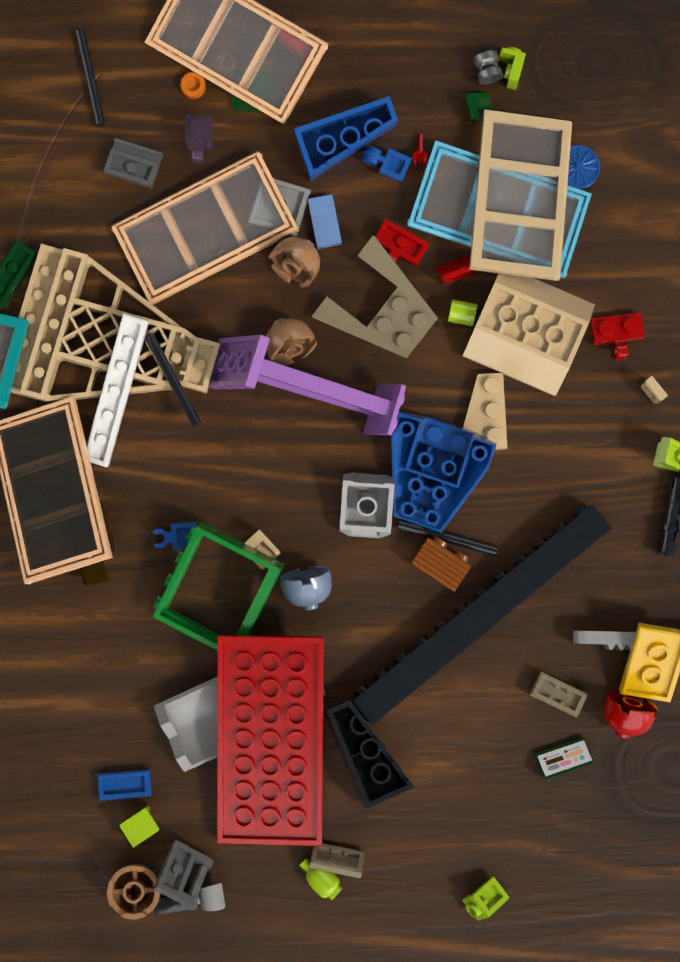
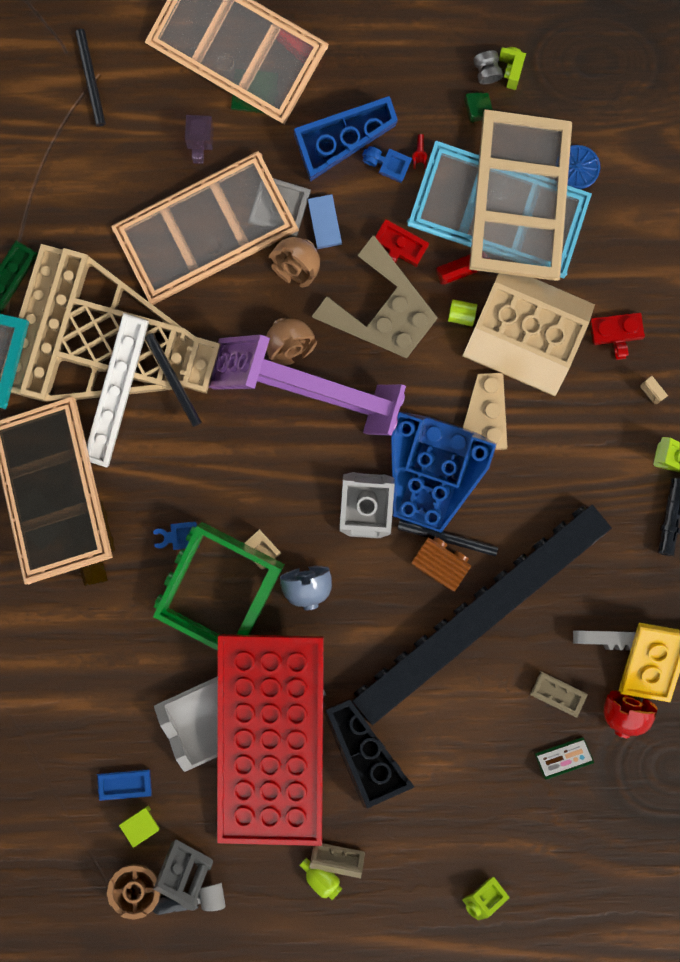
dark grey plate [103,138,163,189] -> none
orange tile [180,72,206,99] -> none

